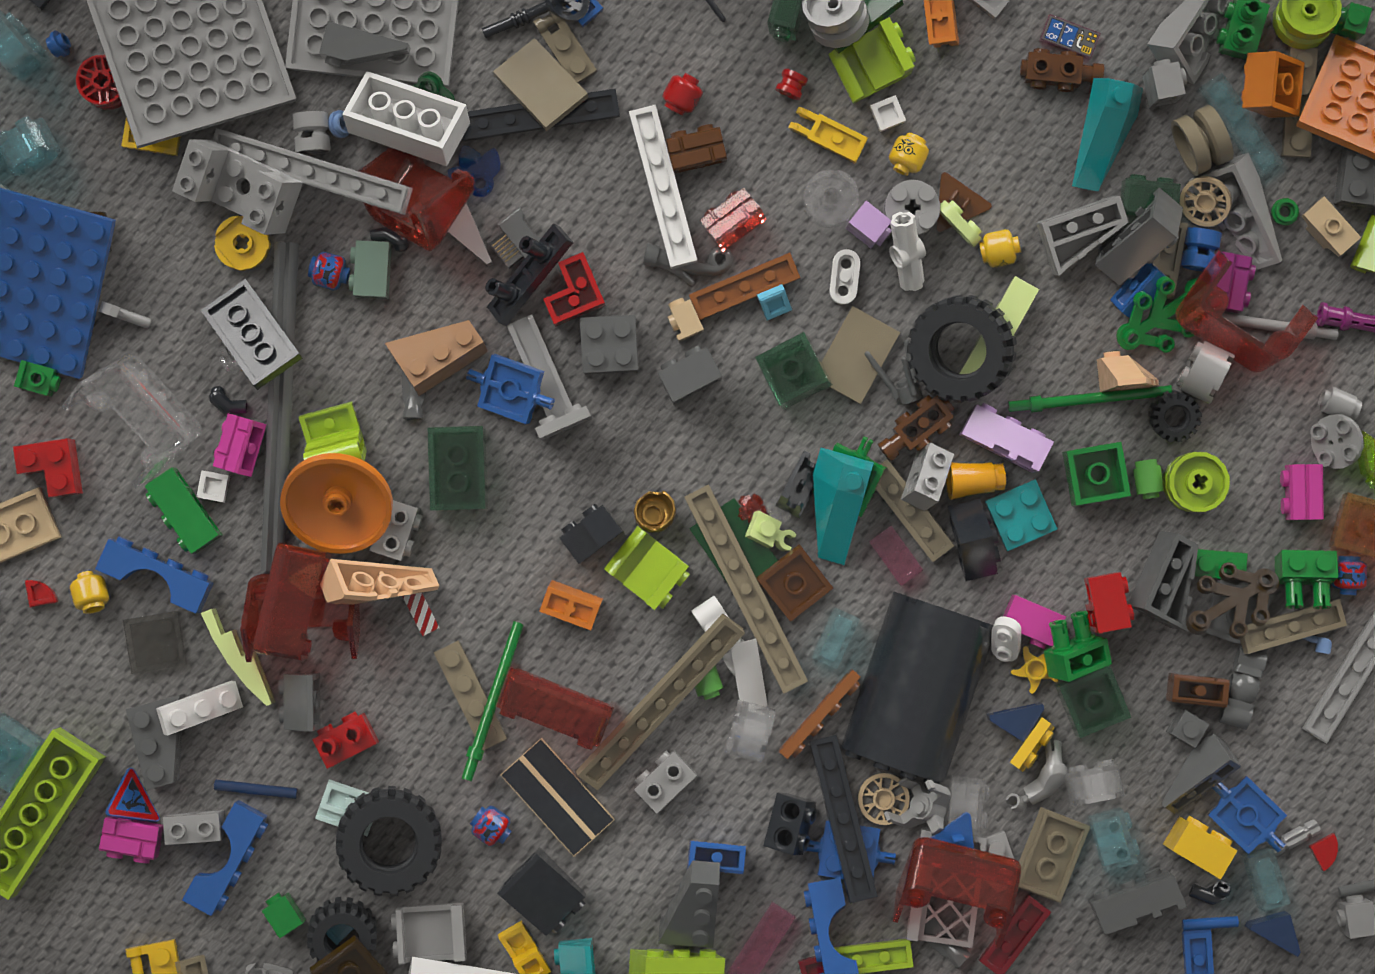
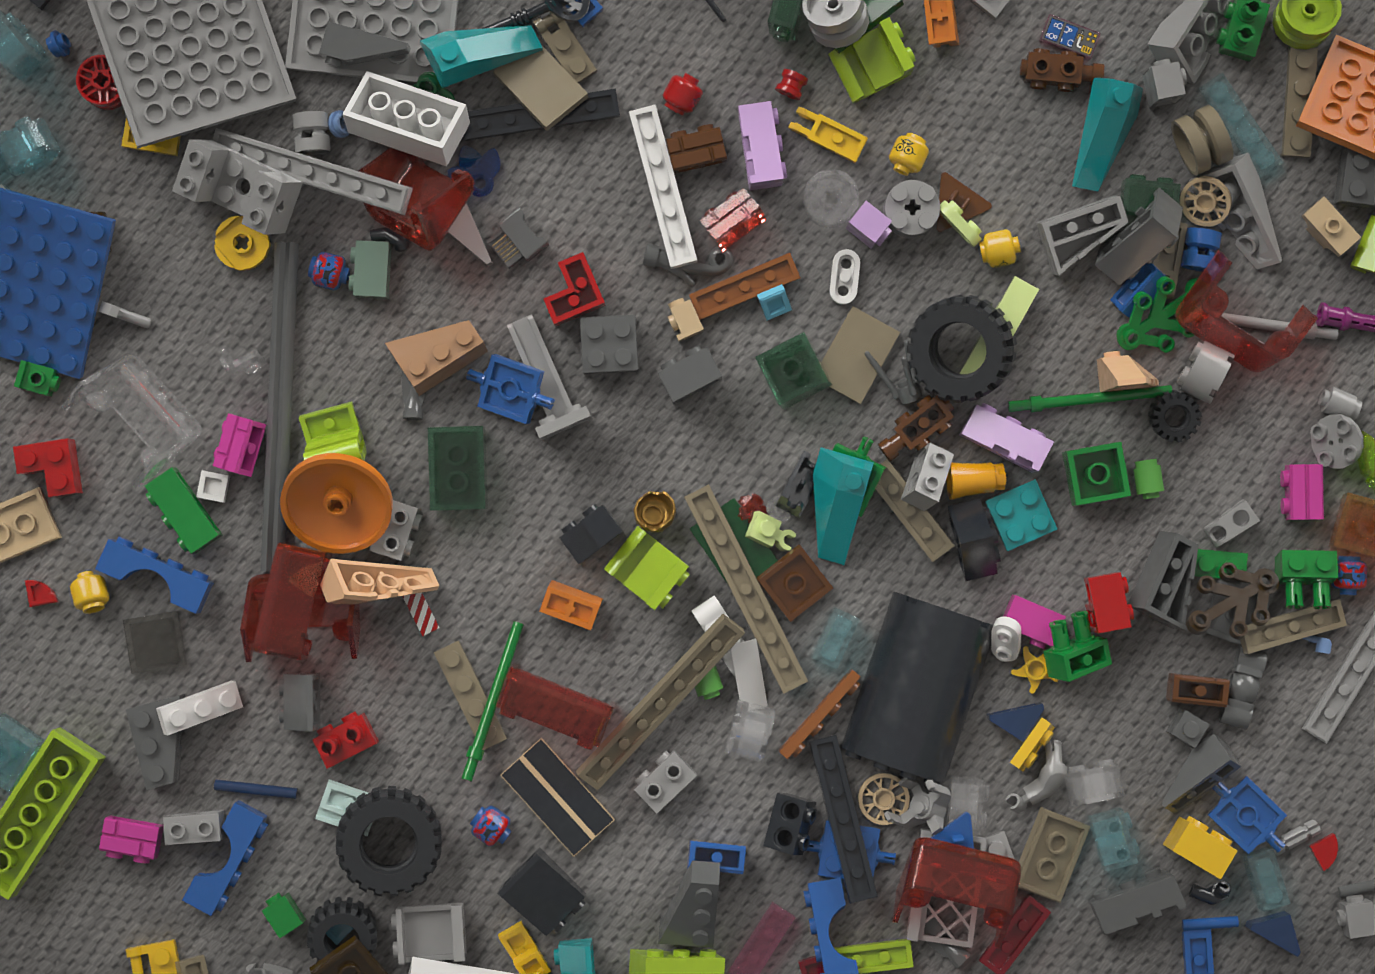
piece [105,768,160,823] -> none
plate [201,279,303,390] -> none
yellowish green slope [201,608,275,706] -> none
black arm [209,386,247,414] -> none
black plate [485,223,574,326] -> none
clear pink plate [869,526,923,586] -> none
white plate [870,95,906,132] -> none
white piece [889,212,926,291] -> none
clear green brick [1055,666,1131,738] -> none
lime wheel [1163,452,1230,512] -> none
magenta brick [1206,251,1256,313] -> none
orange brick [1241,51,1305,118] -> none
green plate [1271,198,1299,226] -> none
green brick [1331,2,1372,41] -> none
none -> teal wedge [420,25,543,88]
none -> lavender wedge [738,101,787,191]
none -> light grey leg [1203,499,1260,547]

